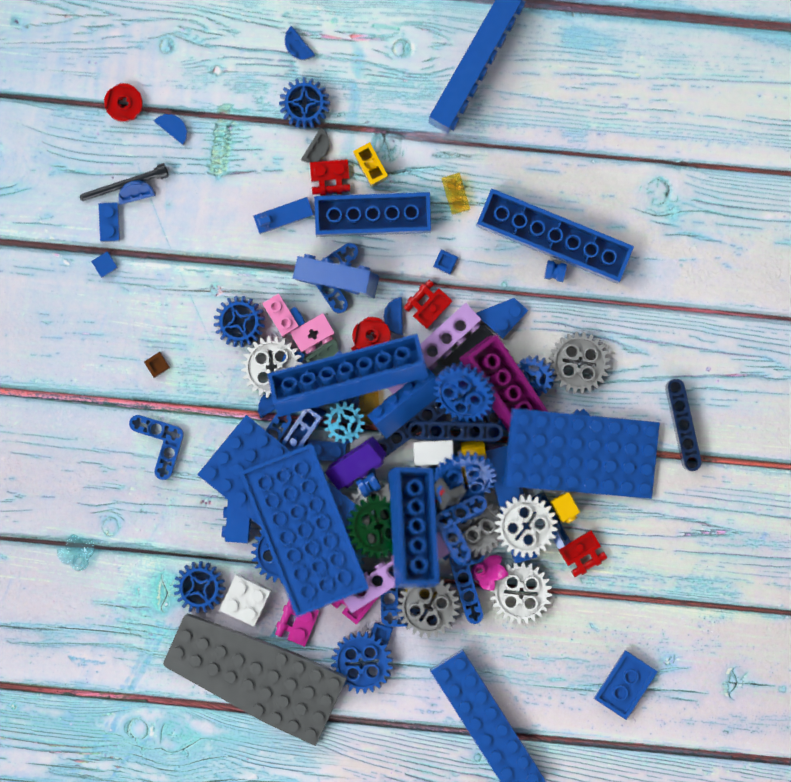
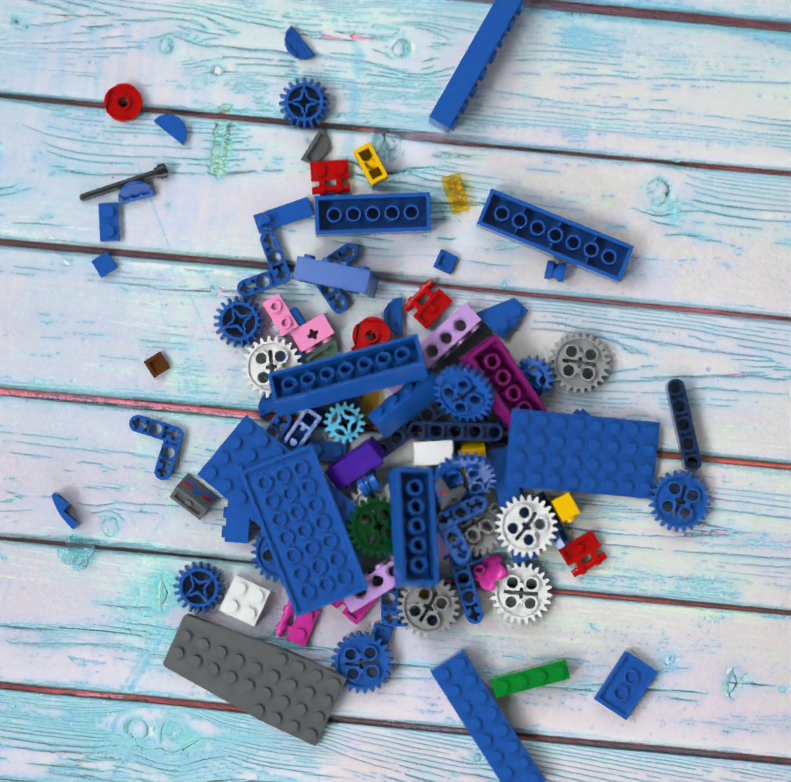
none -> blue slope [52,492,80,529]
none -> dark grey panel [170,473,218,520]
none -> blue beam [237,231,291,297]
none -> green brick [490,658,571,698]
none -> blue gear [648,470,711,532]

